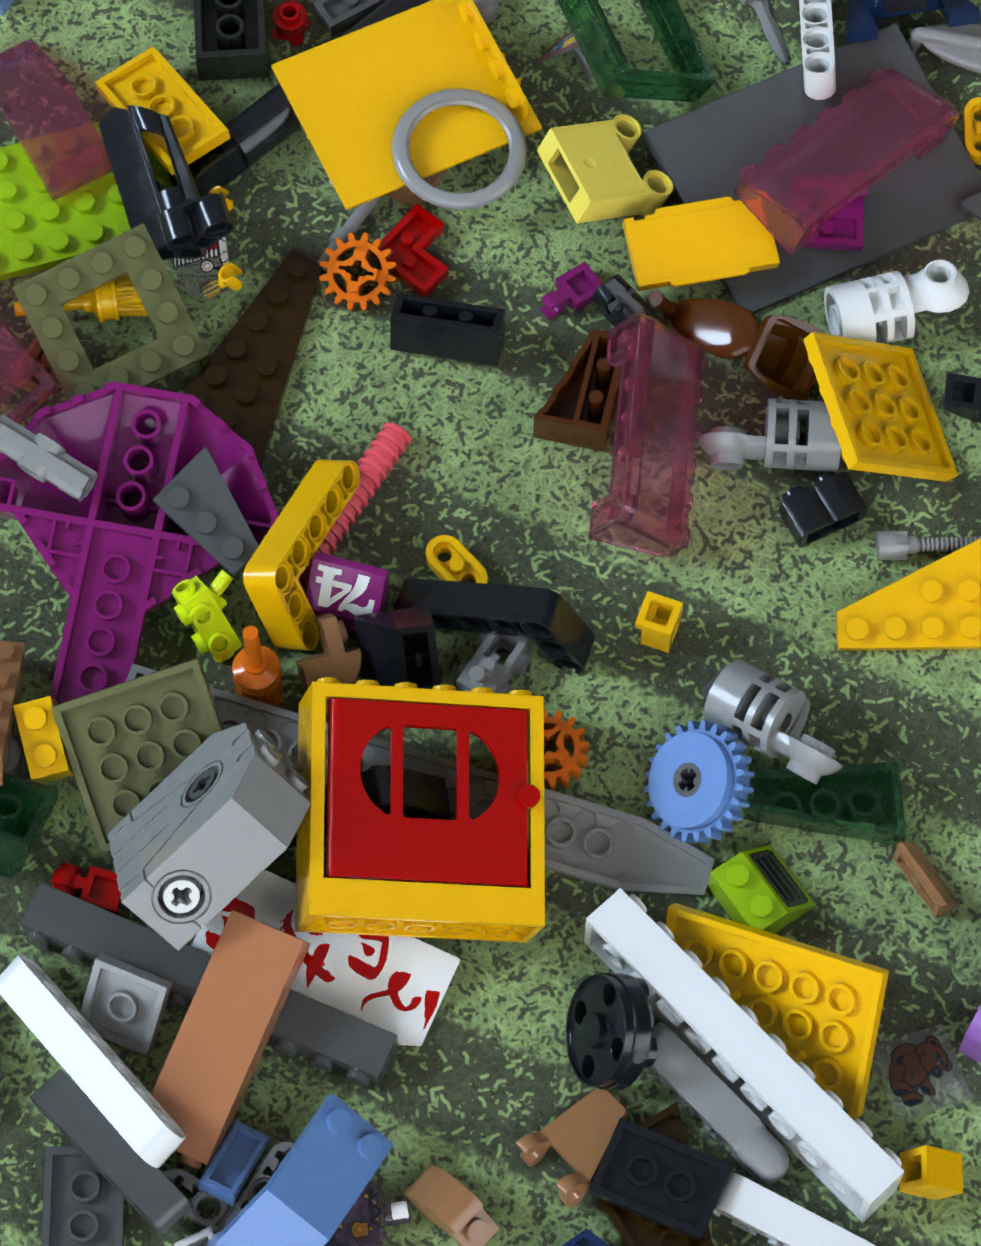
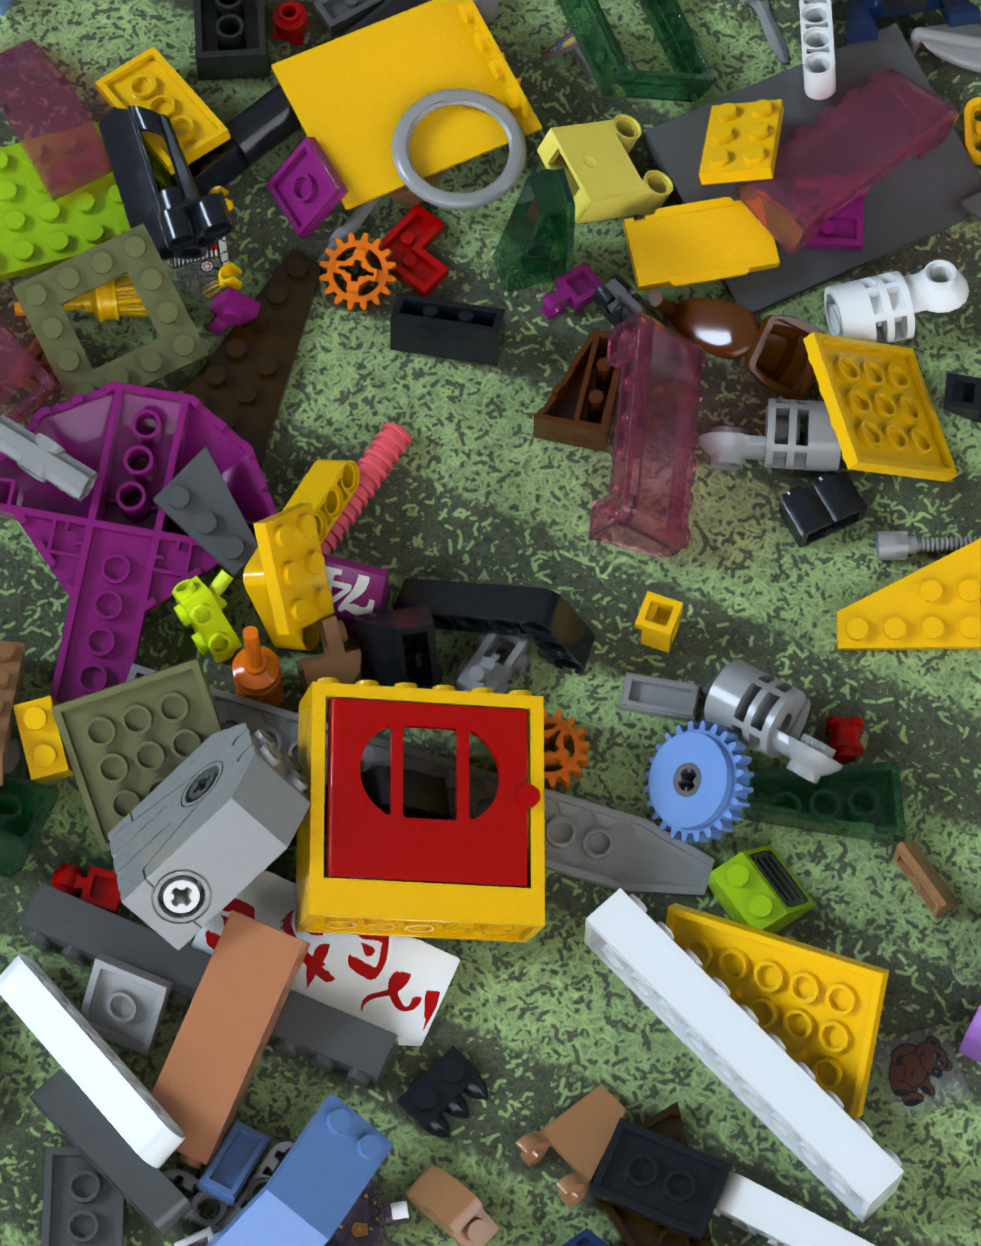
yellow plate [426,535,488,584] -> none
black piece [566,973,658,1090] -> none
light grey piece [647,1022,790,1184] -> none
yellow brick [899,1145,963,1200] -> none
none -> magenta plate [205,287,261,335]
none -> yellow plate [253,503,335,635]
none -> magenta tile [266,137,349,239]
none -> black plate [397,1046,488,1137]
none -> clear green wedge [493,168,575,292]
none -> light grey tile [619,672,701,722]
none -> yellow plate [699,99,784,185]
none -> red brick [825,716,864,764]

